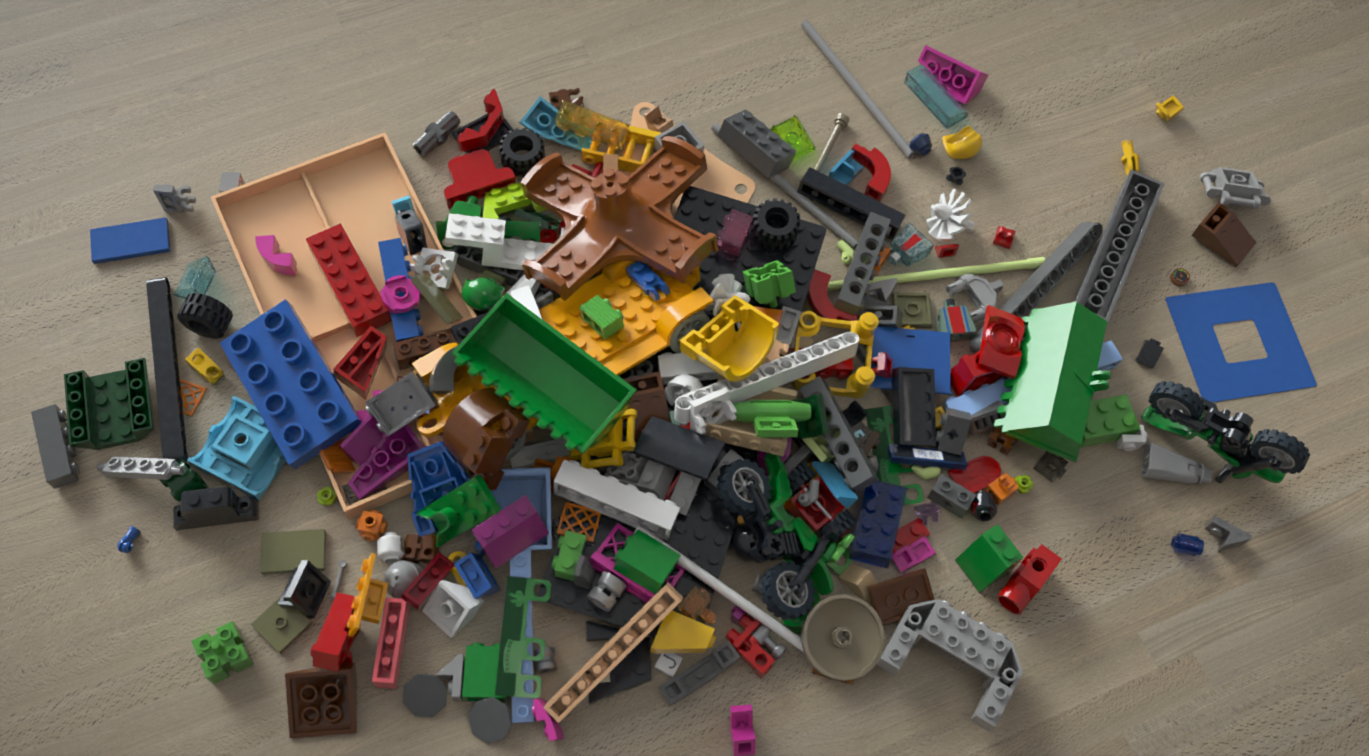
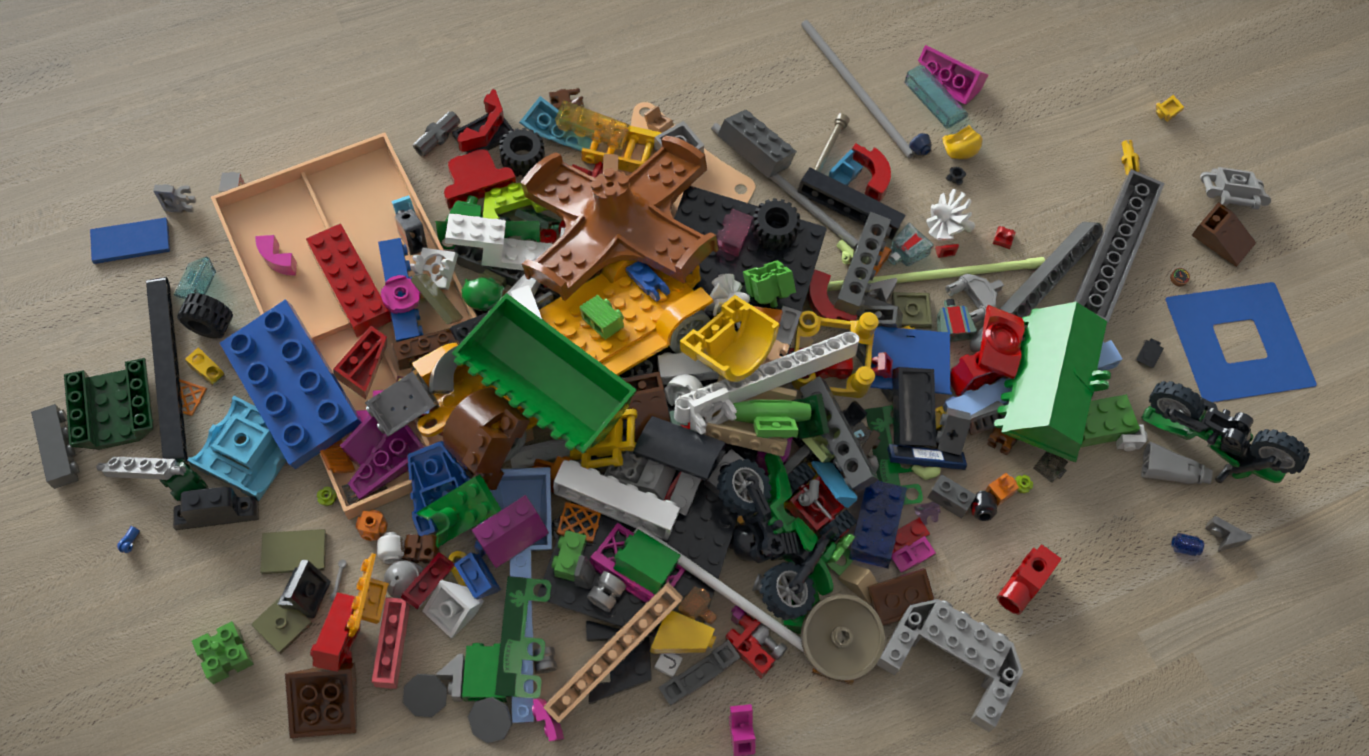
clear neon green slope [770,115,815,161] -> none
red window [948,456,1001,493] -> none
green slope [955,524,1023,593] -> none

